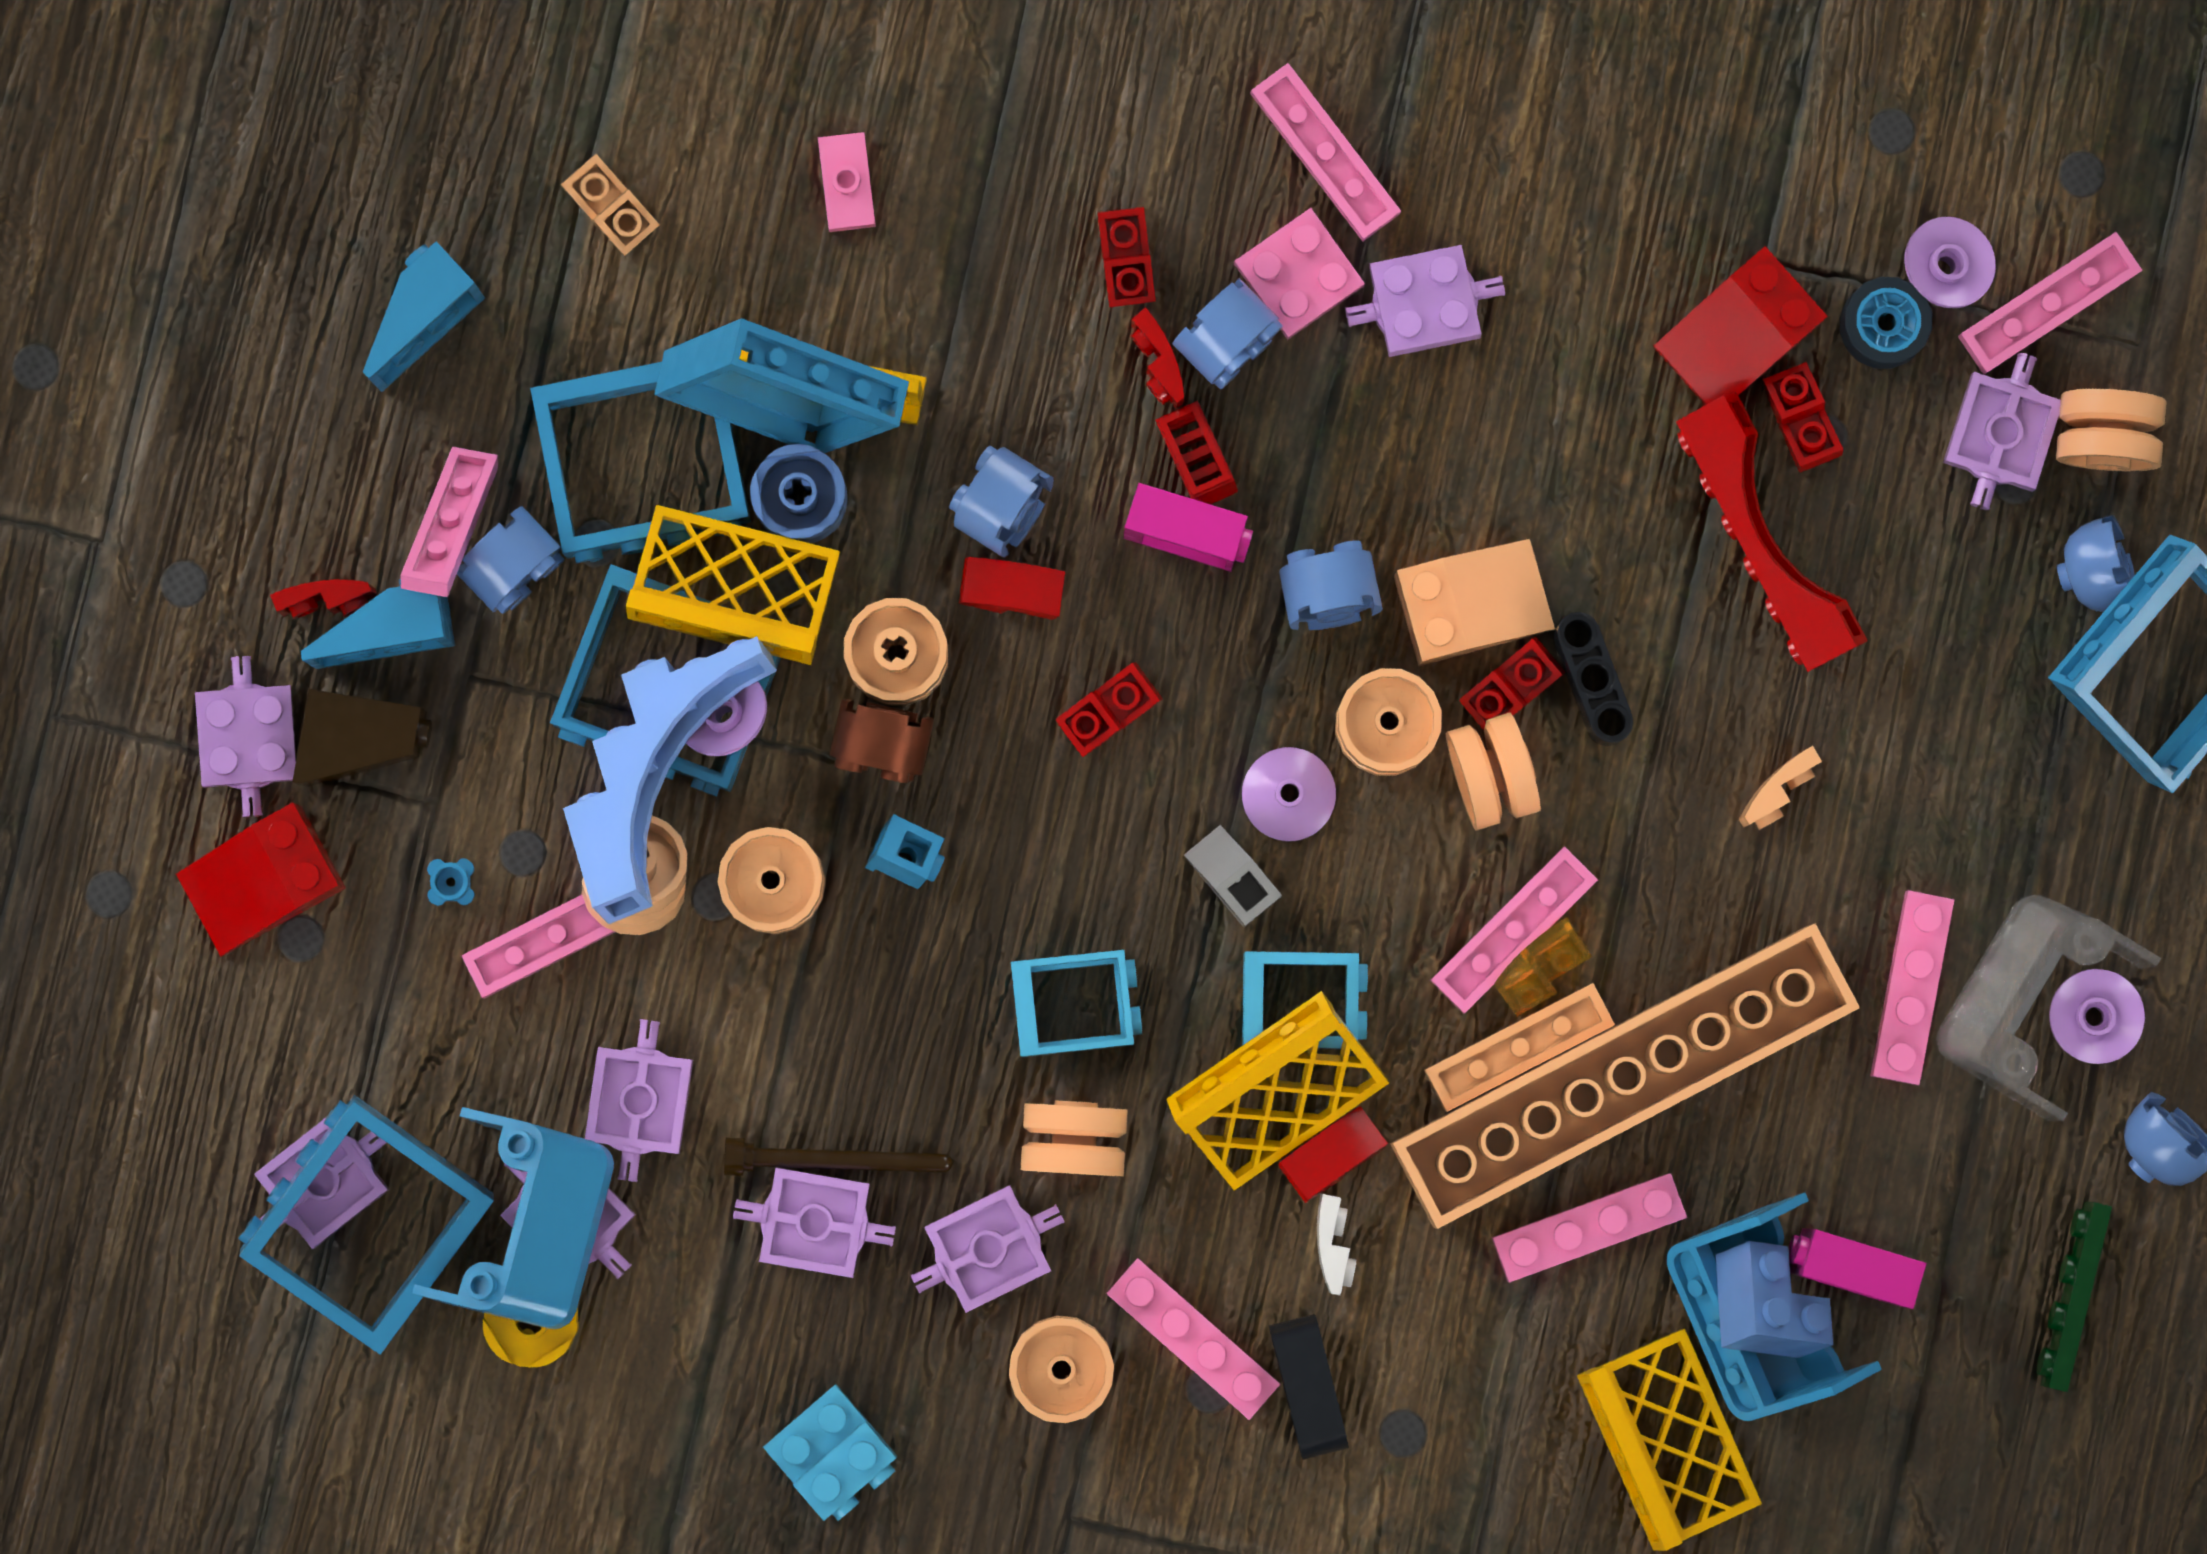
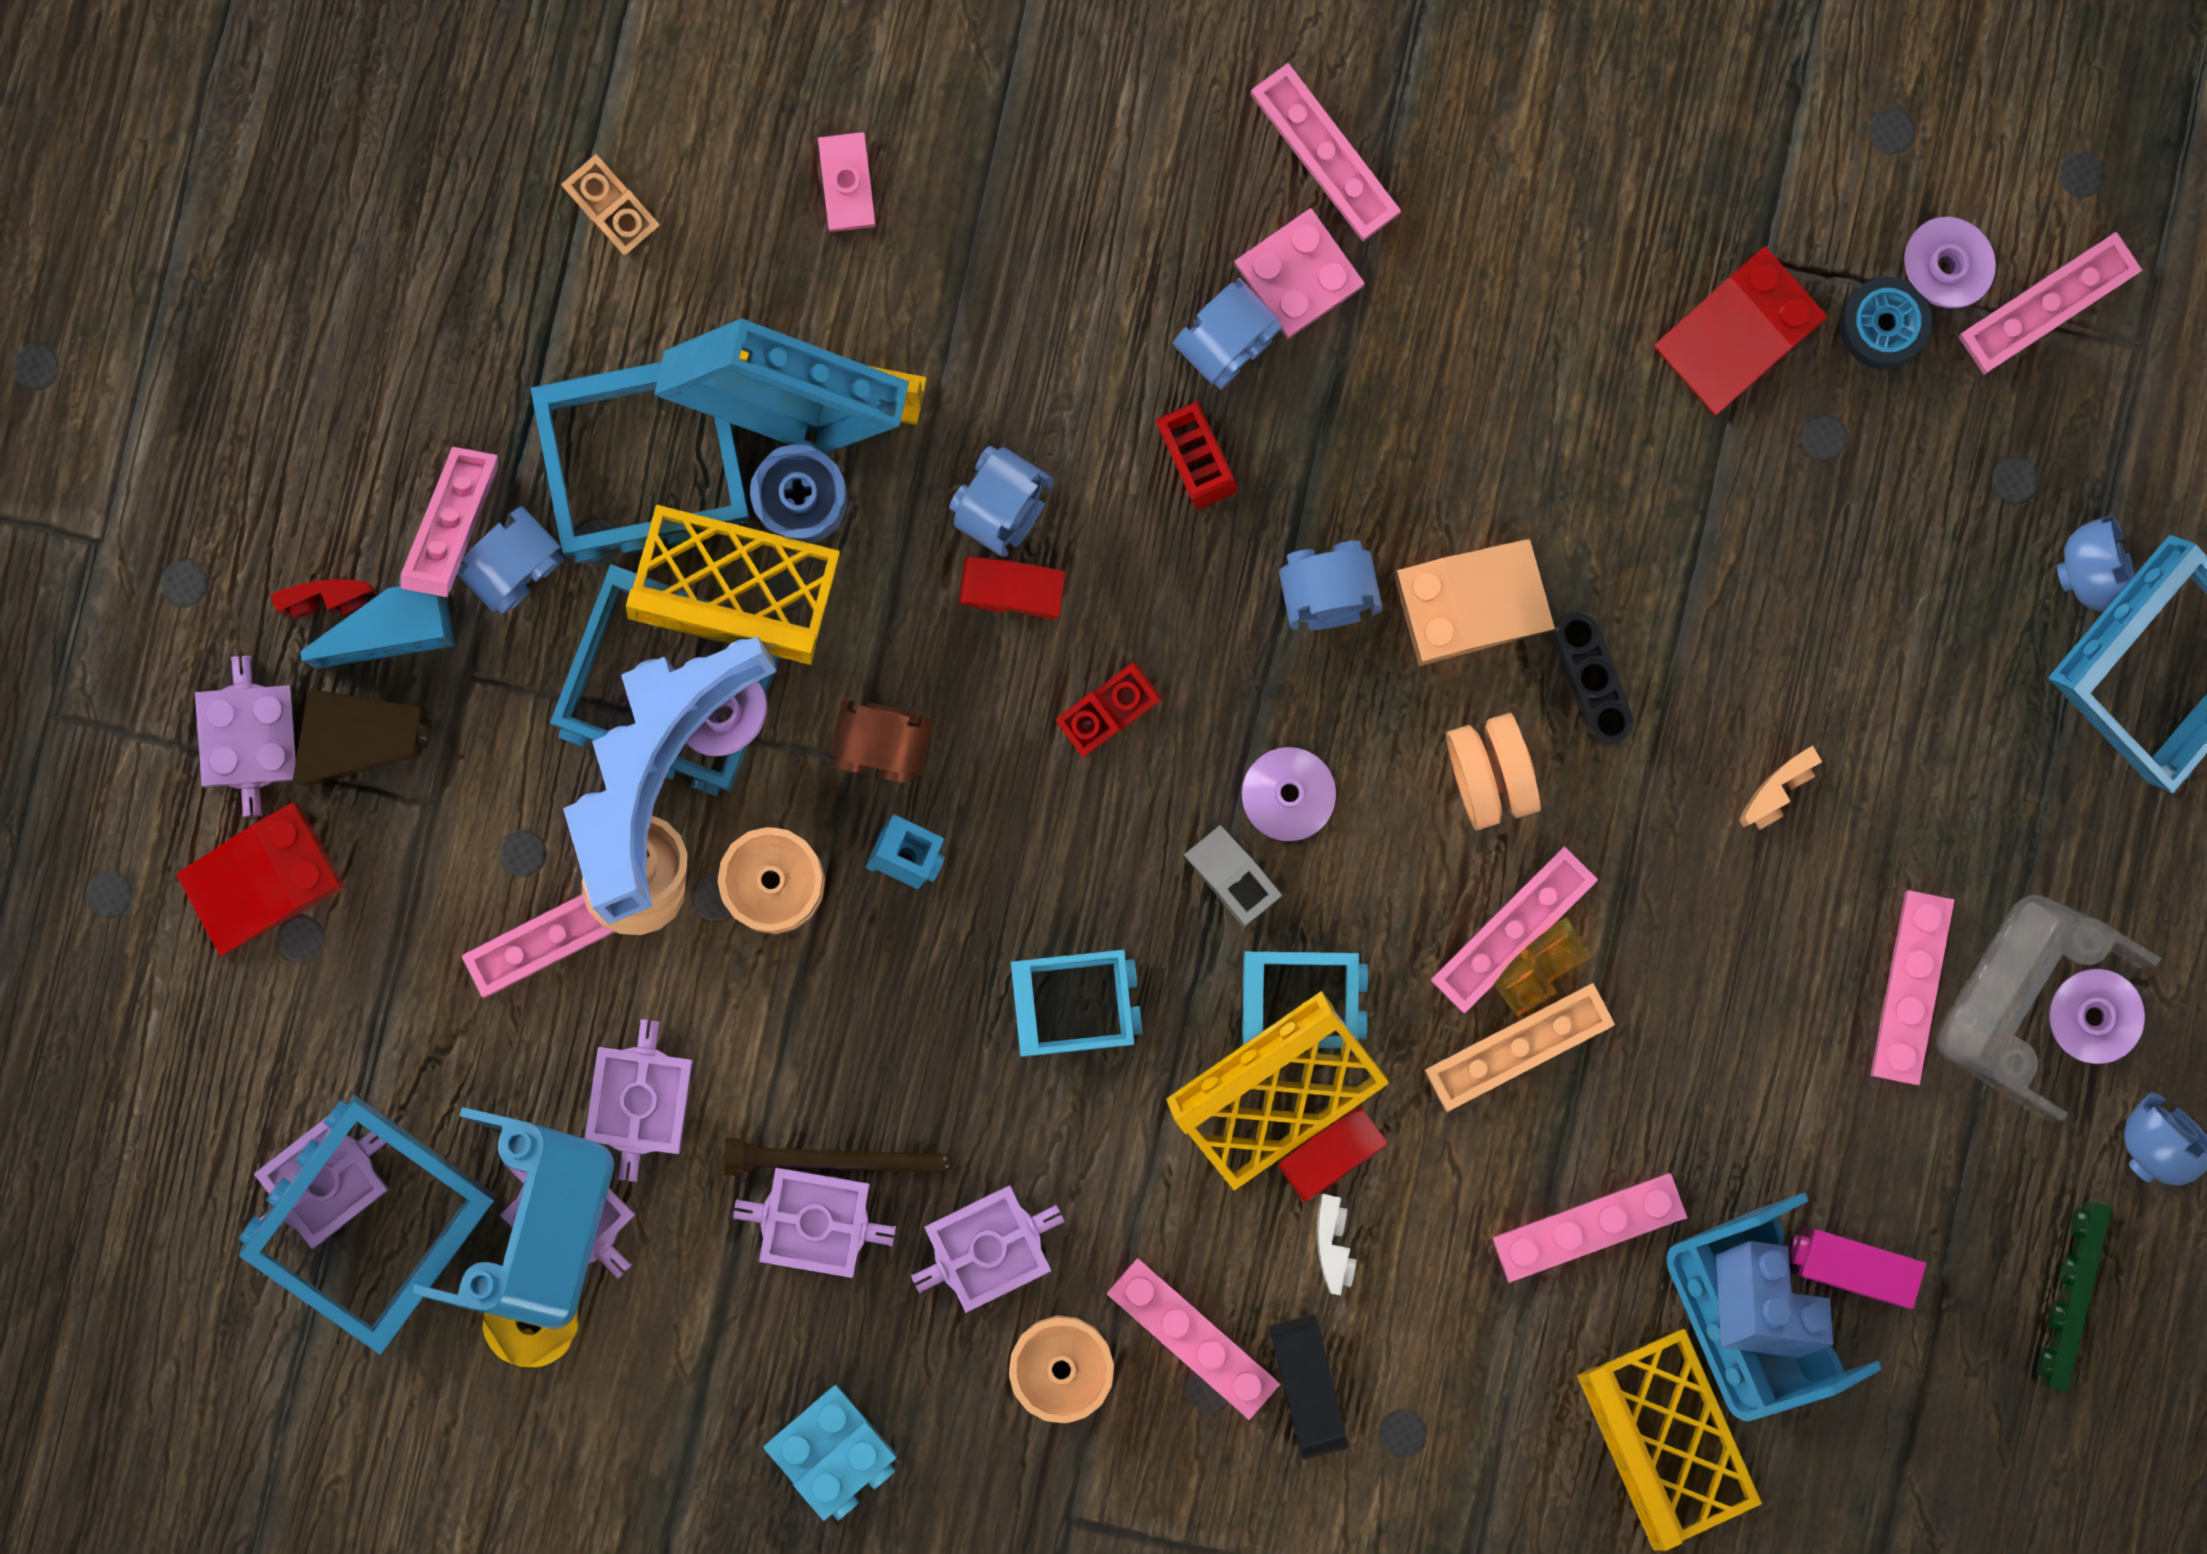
dark azure slope [363,241,485,392] -> none
dark azure plate [427,858,475,906] -> none
light nougat wheel [844,598,948,706] -> none
light nougat wheel [1021,1100,1127,1177] -> none
red slope [1097,206,1156,307] -> none
dark pink window [1124,482,1253,572] -> none
red slope [1130,307,1184,409] -> none
light nougat wheel [1335,668,1442,776] -> none
lavender plate [1345,245,1505,357] -> none
light nougat brick [1390,923,1860,1229] -> none
red slope [1459,637,1566,730] -> none
red arch [1676,392,1868,672] -> none
red slope [1763,362,1844,473] -> none
lavender plate [1943,353,2061,510] -> none
light nougat wheel [2056,389,2166,471] -> none

